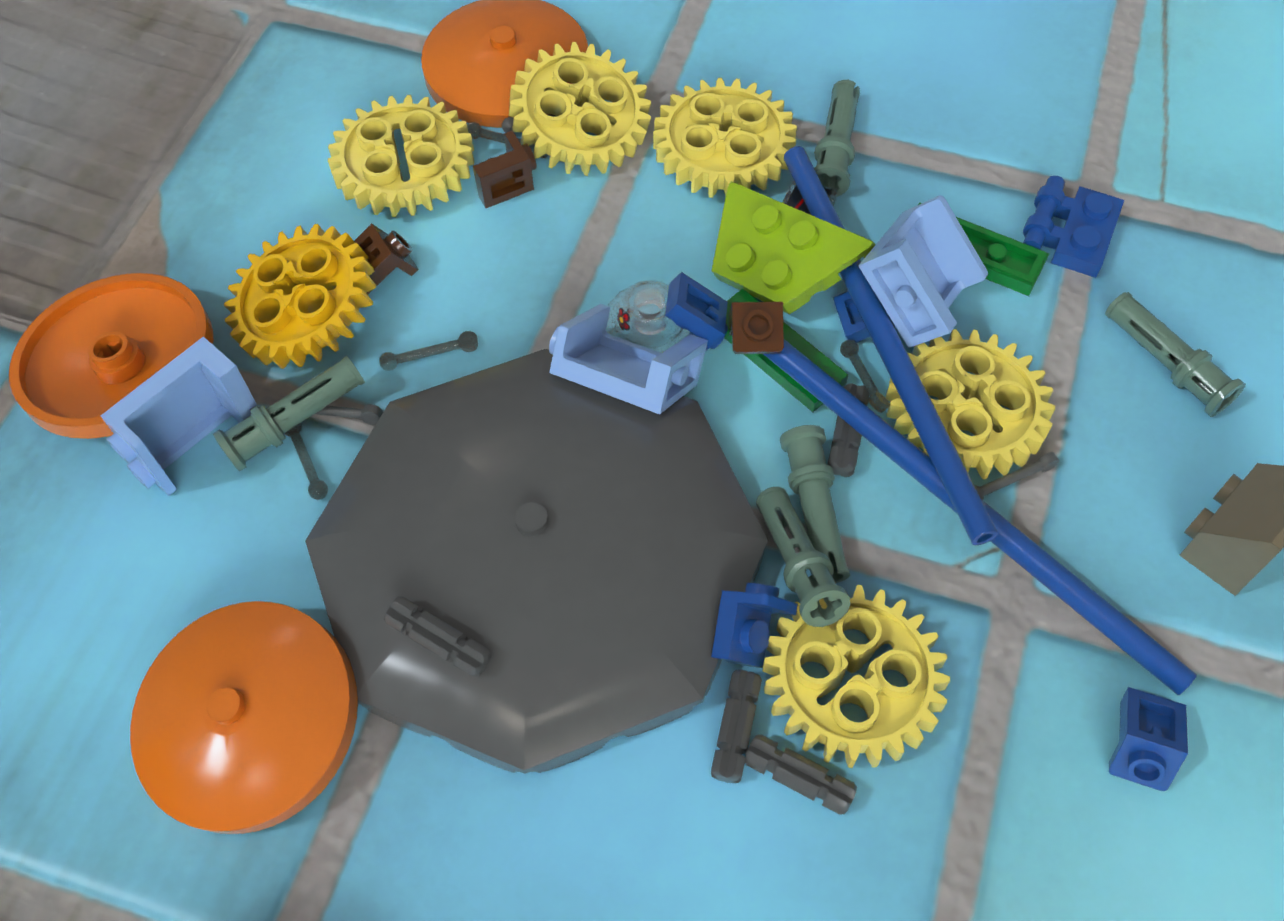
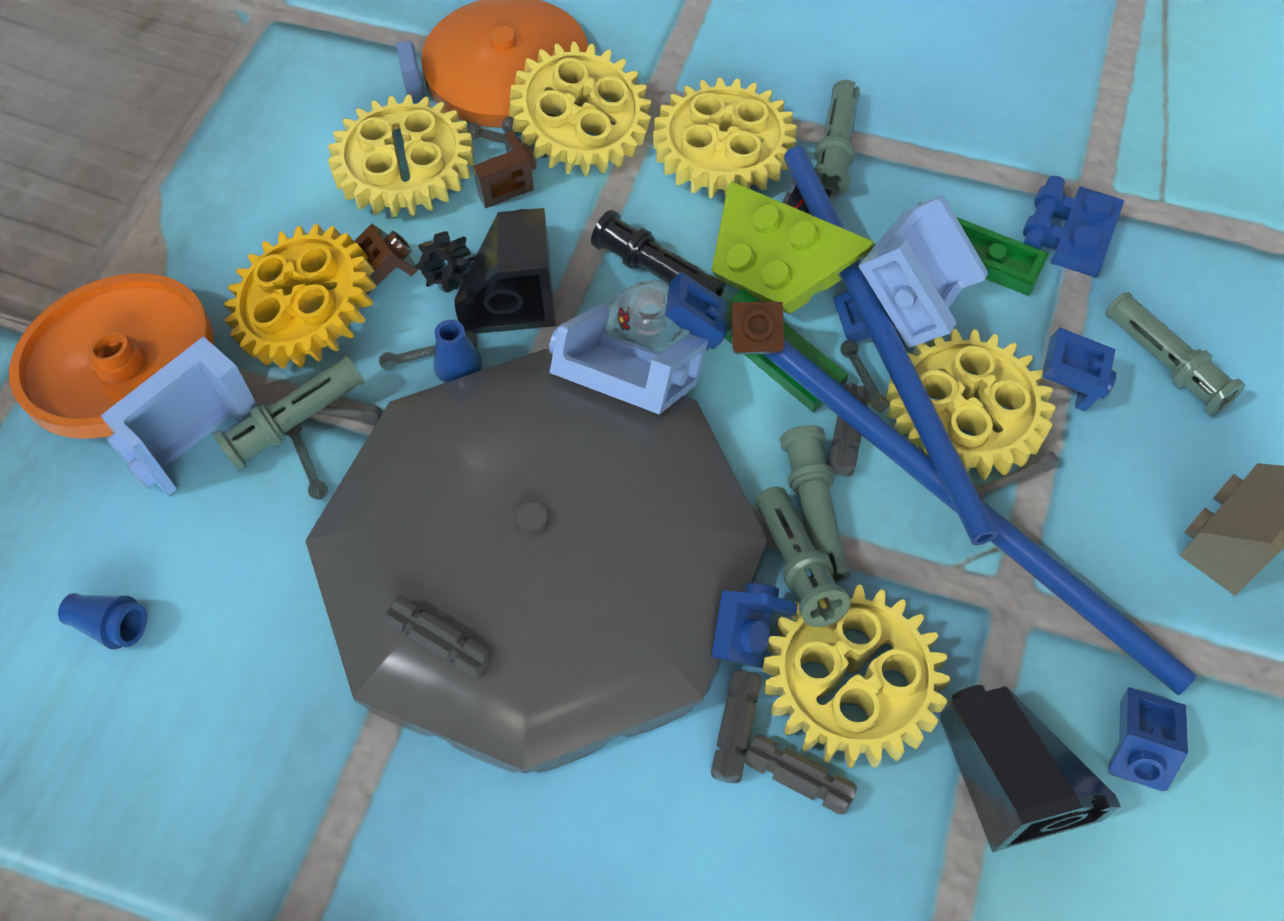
orange dish [130,601,358,834] -> none
none -> blue cone [58,593,147,649]
none -> medium blue tile [396,41,425,104]
none -> black gear [415,231,476,293]
none -> blue cone [433,320,482,383]
none -> black slope [454,208,556,335]
none -> black pin [591,210,725,297]
none -> black slope [940,685,1121,853]
none -> blue bracket [1041,327,1117,411]

